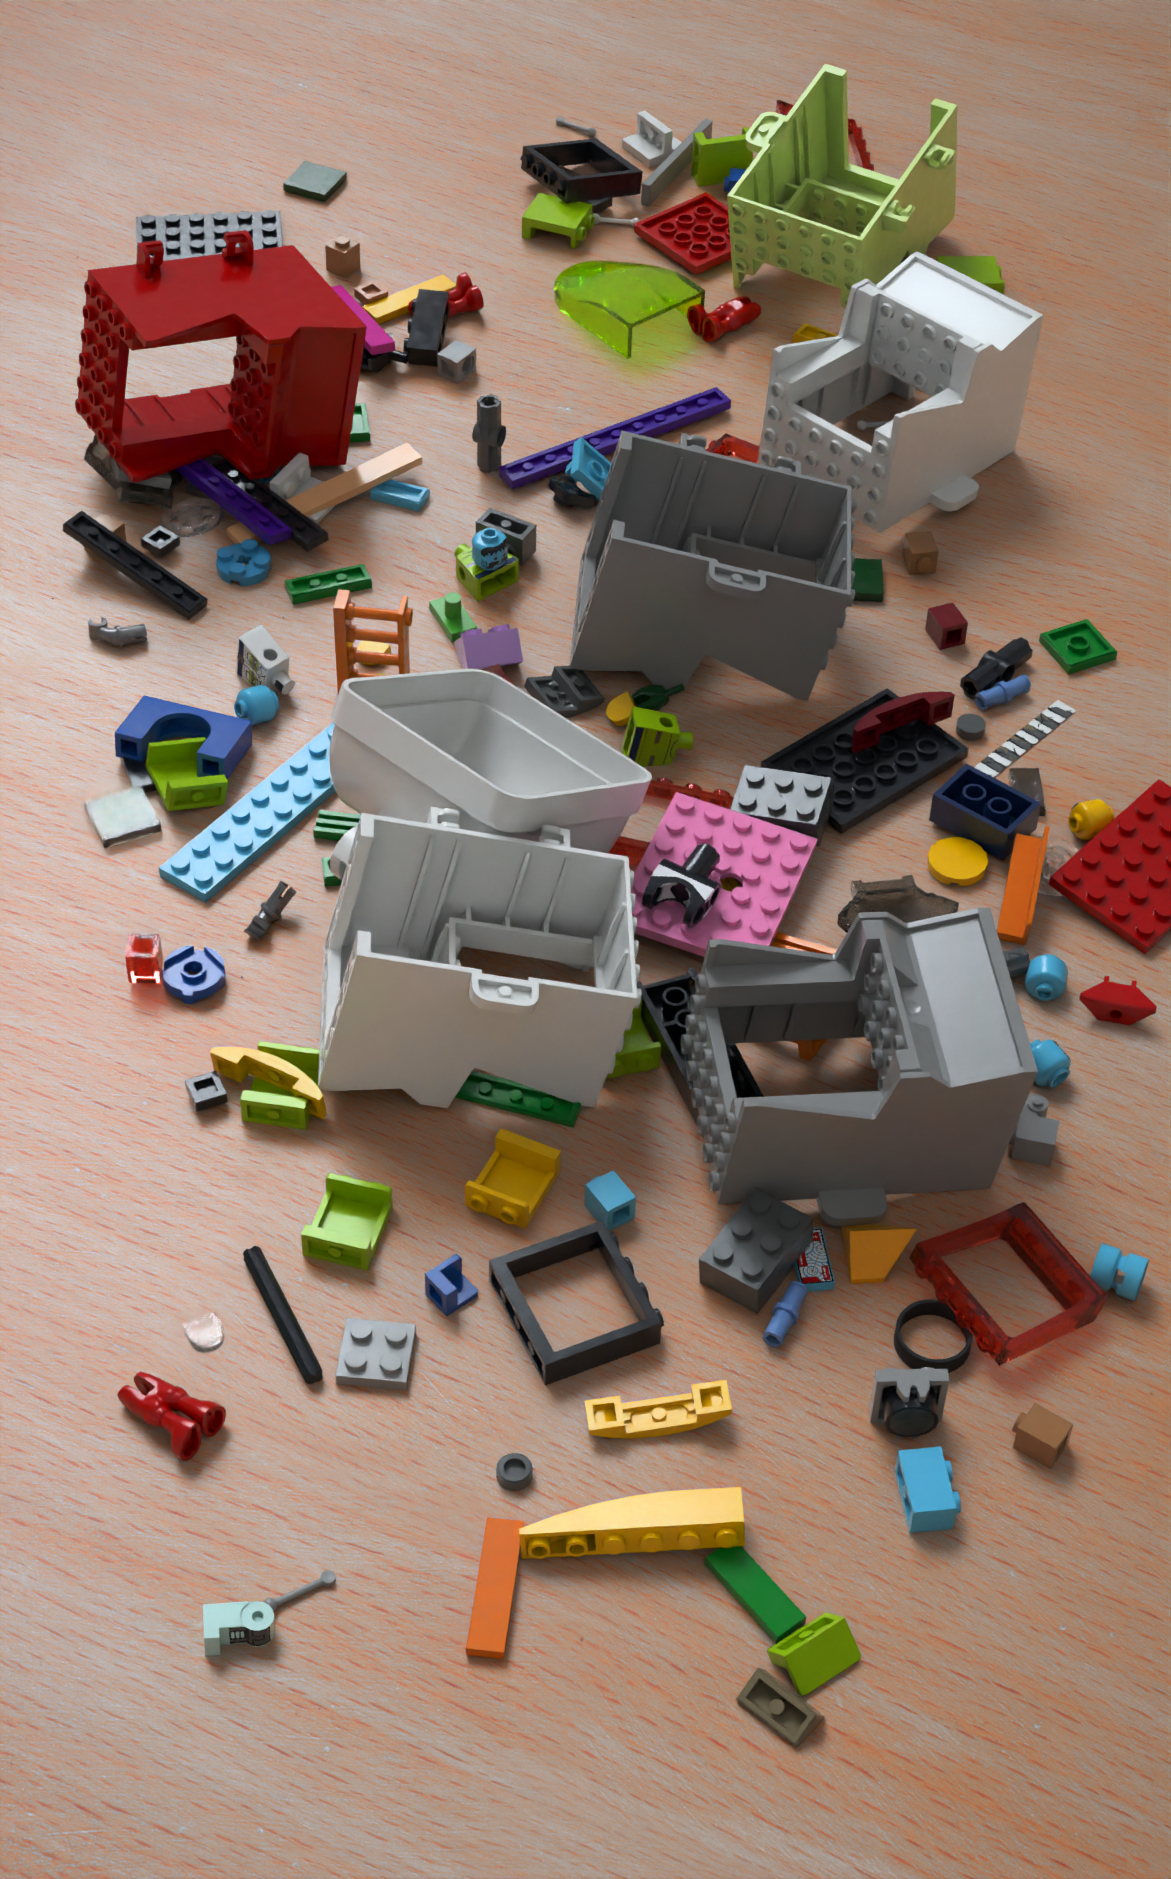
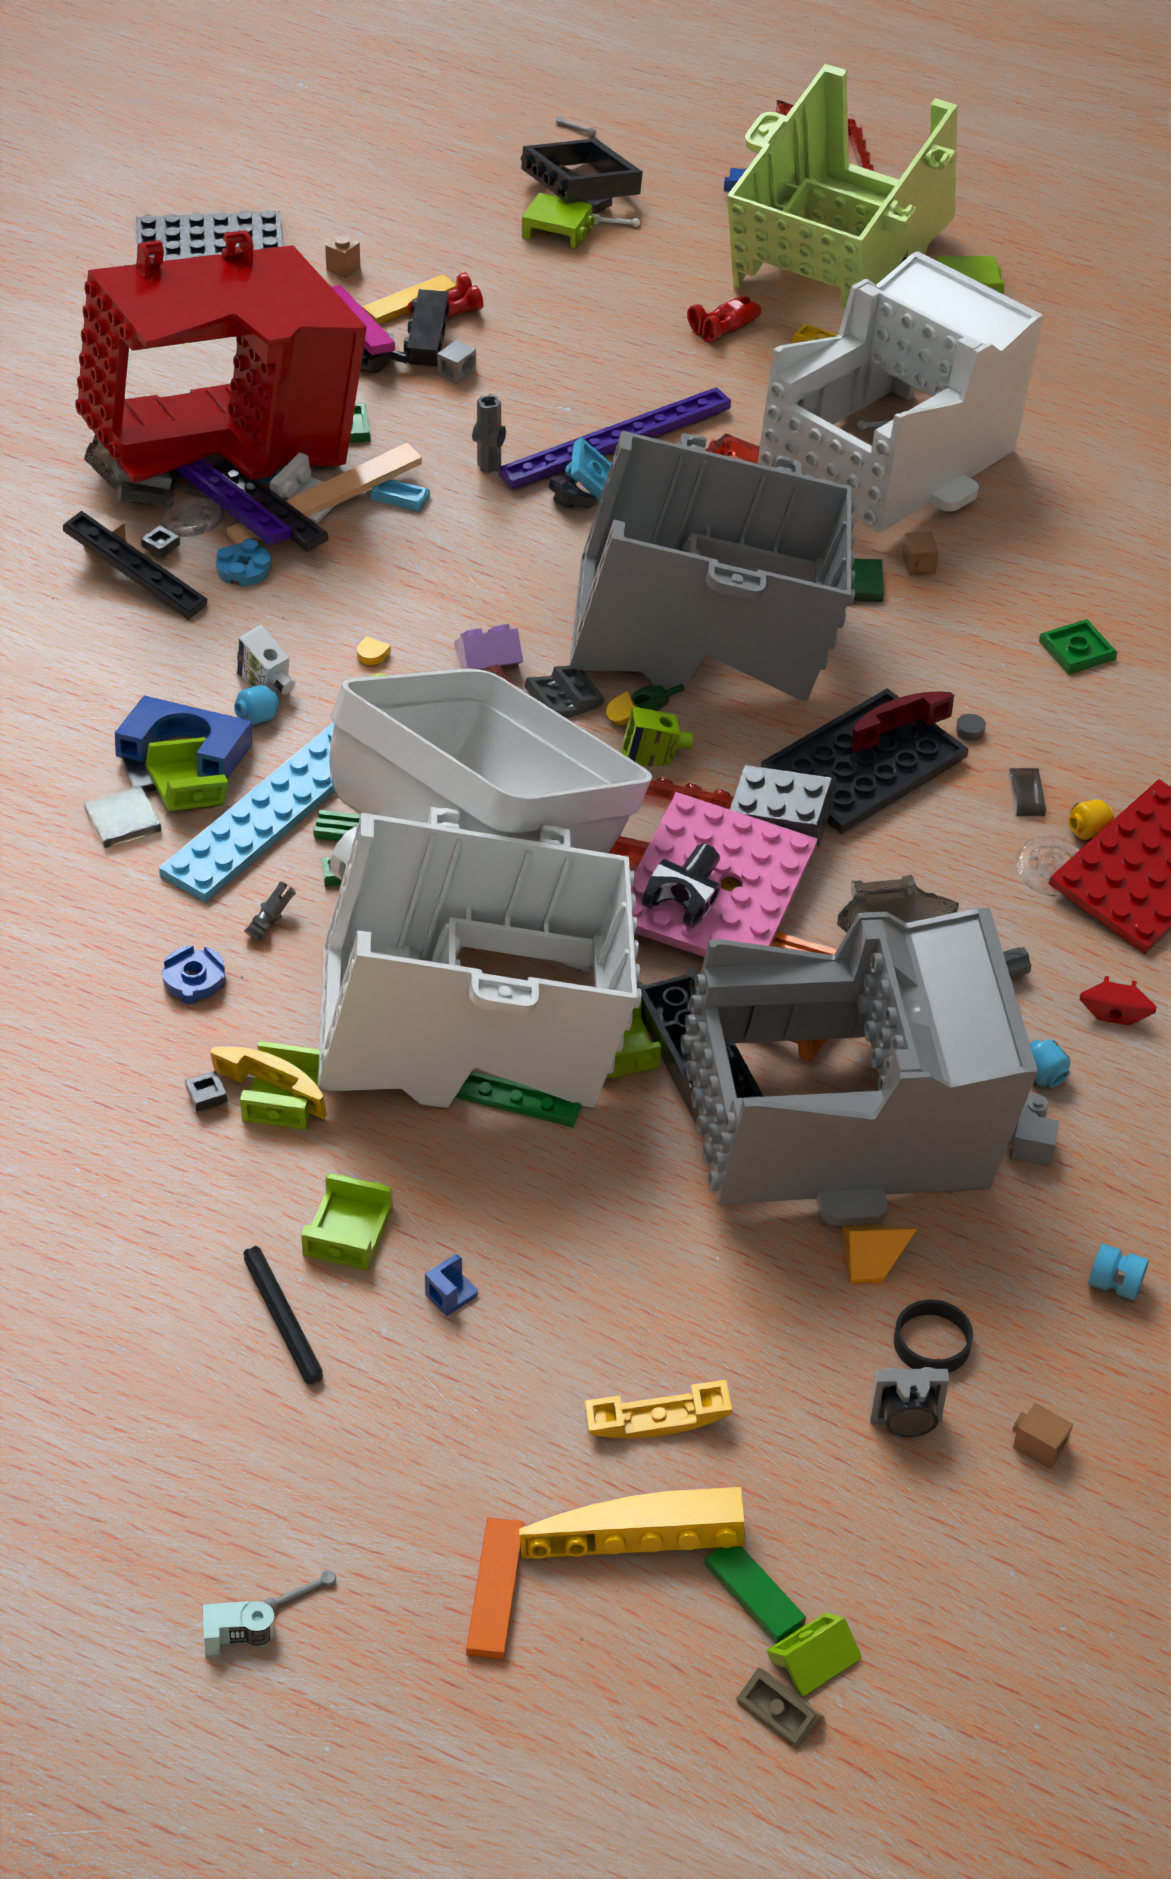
flat silver piece [88,617,147,648] -> none
red piece [117,1371,226,1461] -> none
clear red brick [125,934,163,983] -> none
clear tile [183,1312,224,1353] -> none
tile [283,161,347,202] -> none
green tile [285,564,372,605] -> none
orange fence [333,589,413,694] -> none
light grey plate [335,1318,416,1390] -> none
nougat plate [354,280,388,305] -> none
bright green tile [429,592,477,643] -> none
lime torso [455,544,519,602] -> none
yellow panel [465,1128,561,1229] -> none
medium azure head [472,528,508,570] -> none
dark grey brick [476,508,537,566] -> none
black window [489,1221,664,1386] -> none
dark grey tile [496,1453,533,1491] -> none
clear neon green windscreen [554,260,705,359] -> none
medium azure brick [584,1170,636,1231] -> none
white bracket [622,110,682,167] -> none
red plate [634,192,731,275] -> none
light grey tile [641,119,713,206] -> none
lime panel [691,127,754,186] -> none
dark grey brick [699,1188,813,1314] -> none
medium blue pin [763,1281,808,1347] -> none
tile [794,1228,835,1292] -> none
medium azure brick [894,1446,961,1533] -> none
clear red windscreen [909,1202,1109,1366] -> none
dark red brick [925,602,968,650] -> none
yellow tile [927,837,988,886] -> none
dark blue brick [929,763,1041,861] -> none
black piece [960,637,1033,699] -> none
sticker [974,700,1076,778] -> none
medium blue pin [975,675,1031,711] -> none
orange panel [997,826,1050,945] -> none
medium azure head [1025,954,1068,1001] -> none

